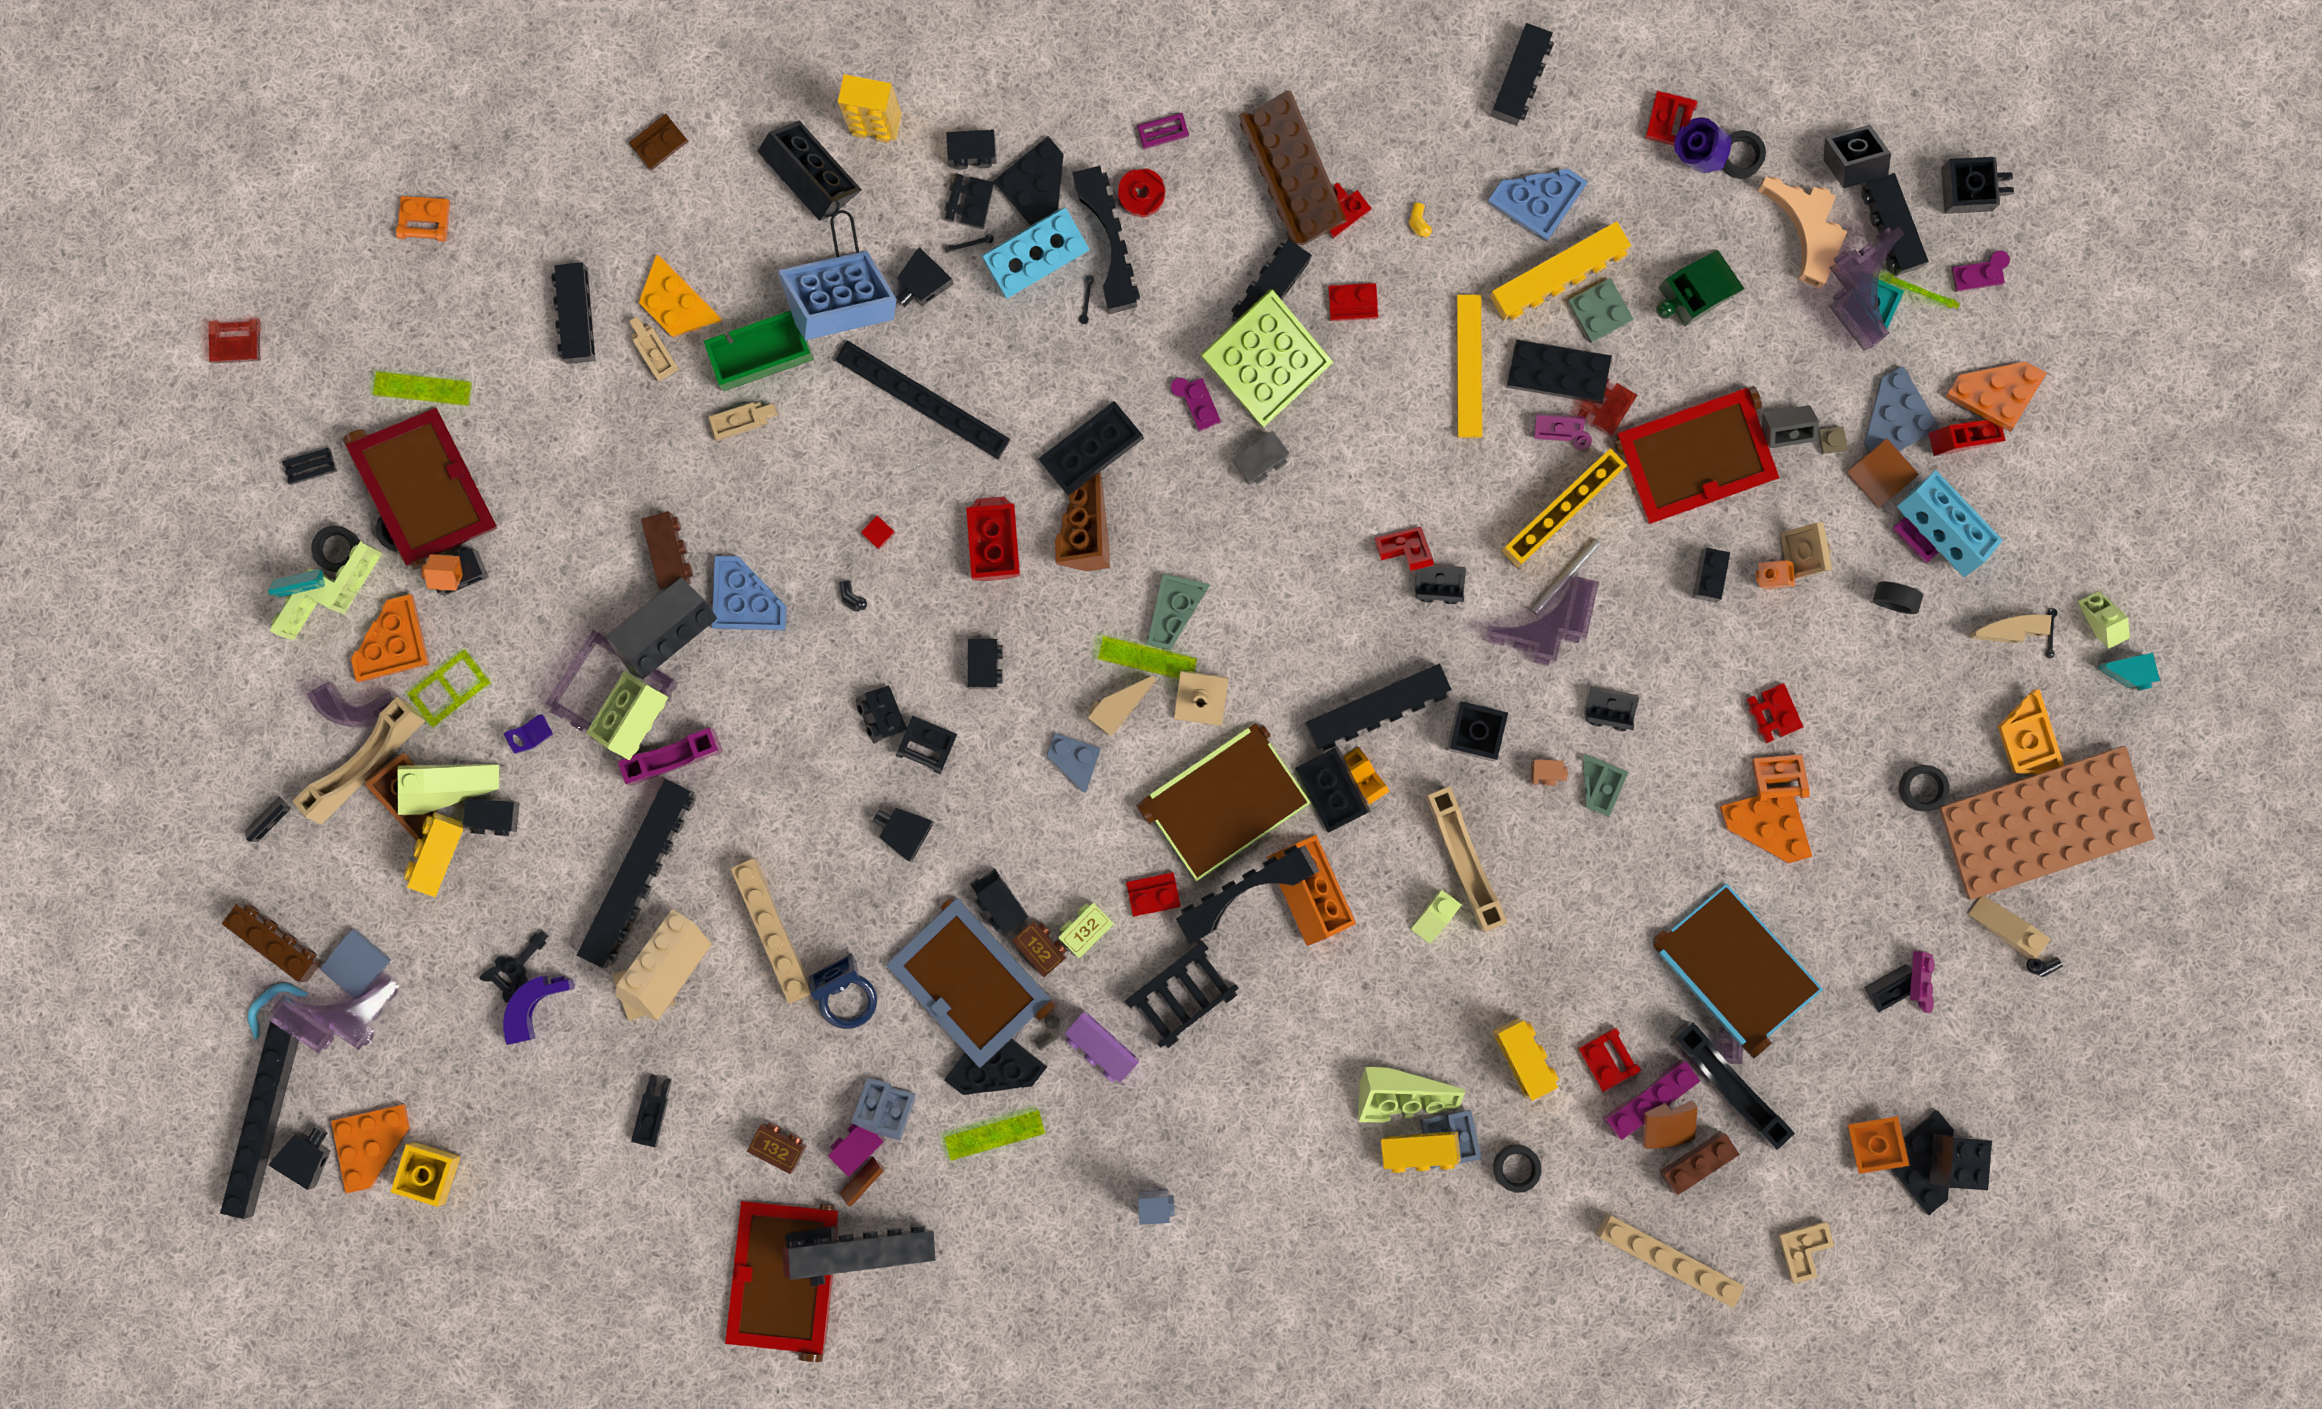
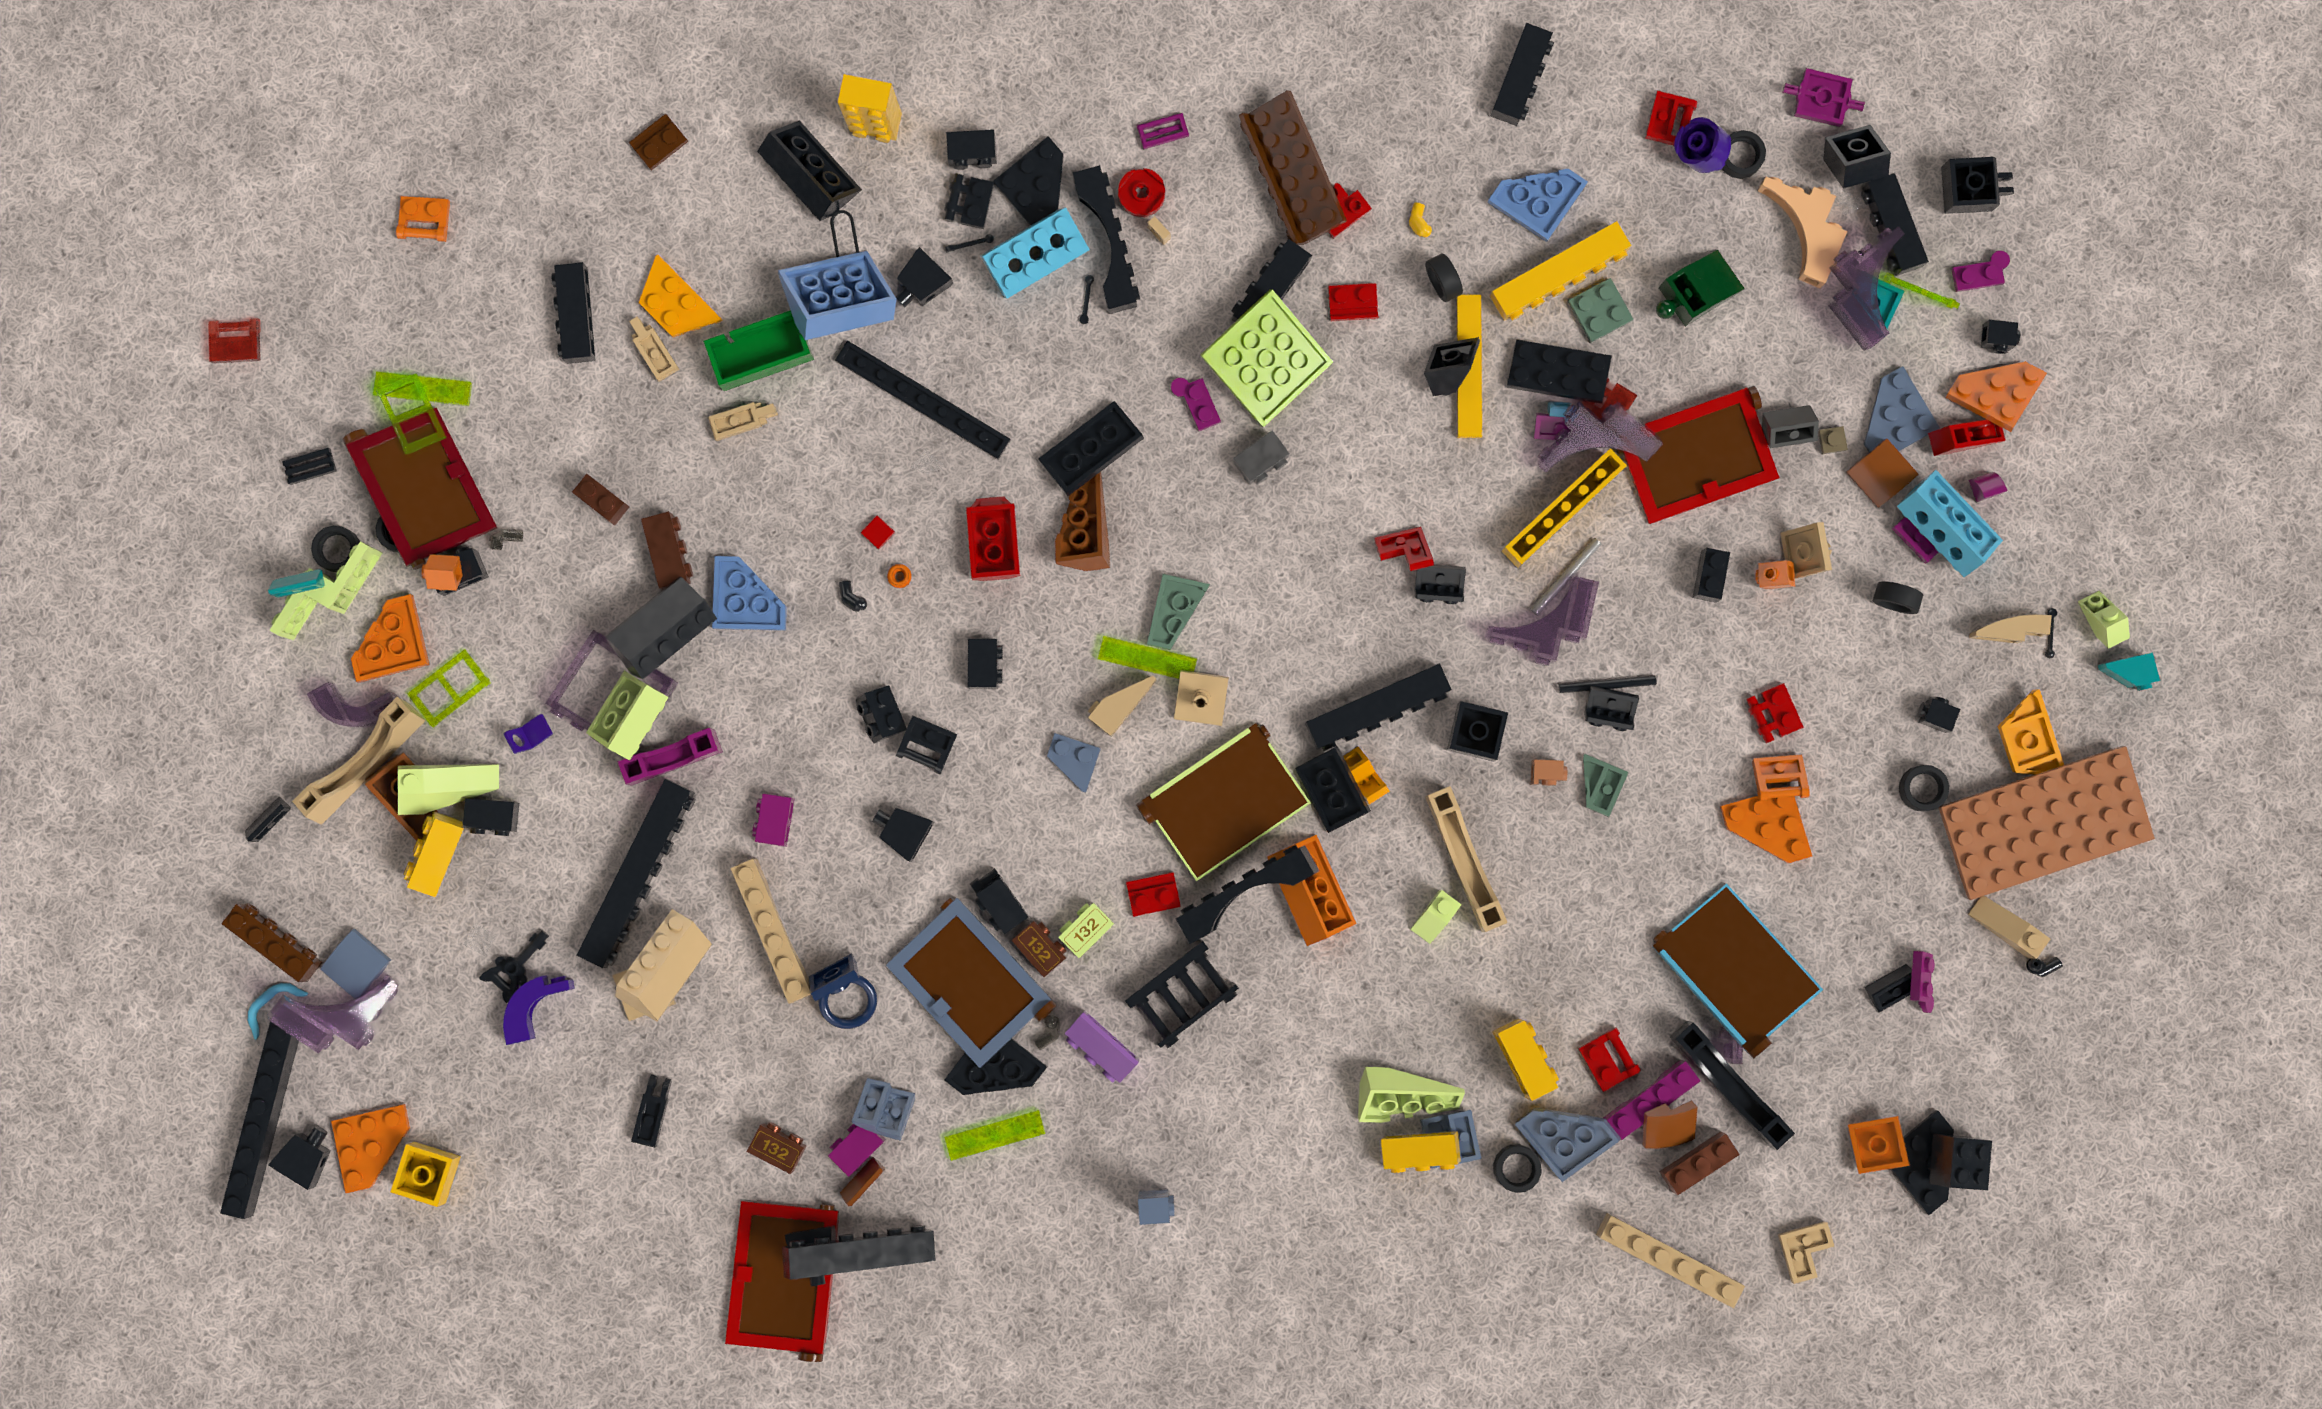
none -> clear neon green window [376,373,446,454]
none -> clear smoke arm [489,529,523,550]
none -> copper brick [572,473,630,525]
none -> magenta brick [752,794,795,847]
none -> orange plate [887,564,912,588]
none -> tan tile [1147,216,1171,245]
none -> black slope [1424,337,1480,396]
none -> black tyre [1425,253,1463,302]
none -> sand blue plate [1515,1108,1621,1182]
none -> clear purple arch [1537,401,1663,473]
none -> medium azure tile [1547,401,1575,418]
none -> black bar [1558,675,1657,694]
none -> magenta plate [1782,68,1865,127]
none -> black brick [1917,697,1960,733]
none -> magenta brick [1968,472,2008,503]
none -> black brick [1981,319,2021,354]

